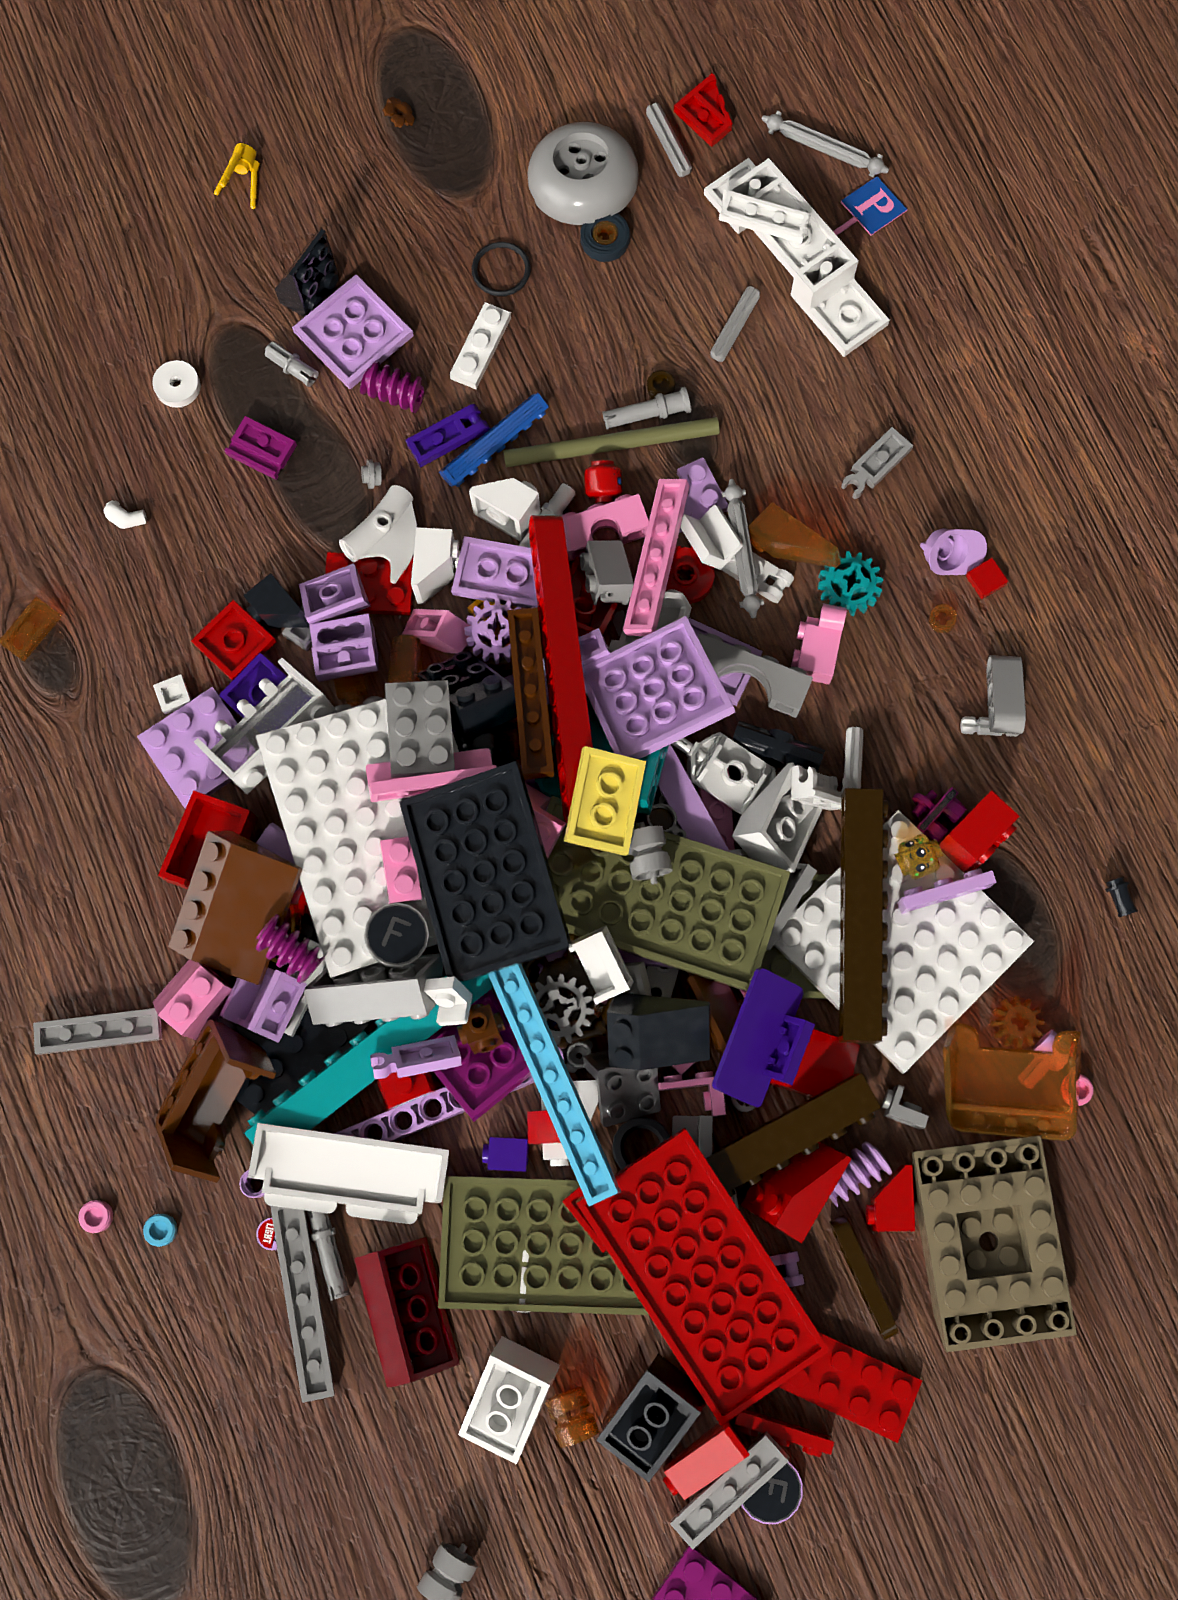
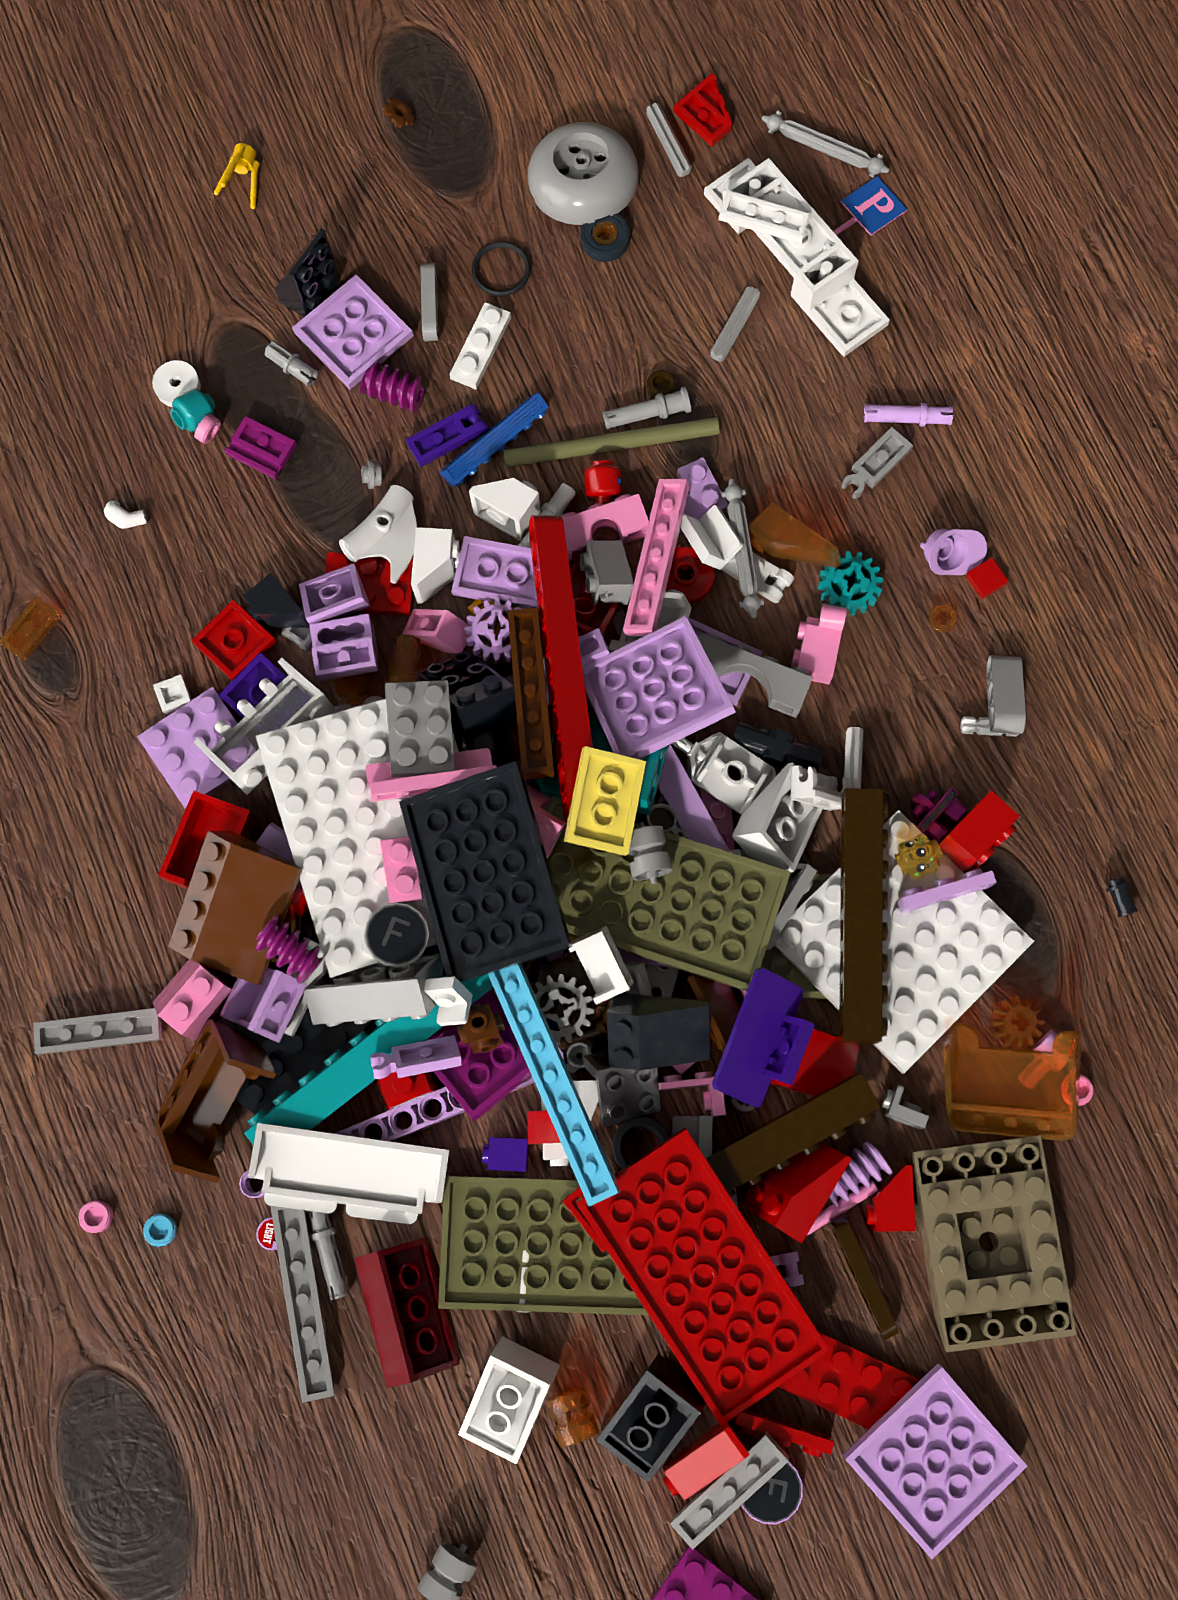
none -> teal head [170,388,215,432]
none -> bright pink tile [194,414,221,444]
none -> light grey beam [420,263,439,341]
none -> bright pink bar [807,1180,878,1236]
none -> lavender plate [842,1364,1027,1559]
none -> lavender pin [864,403,953,427]

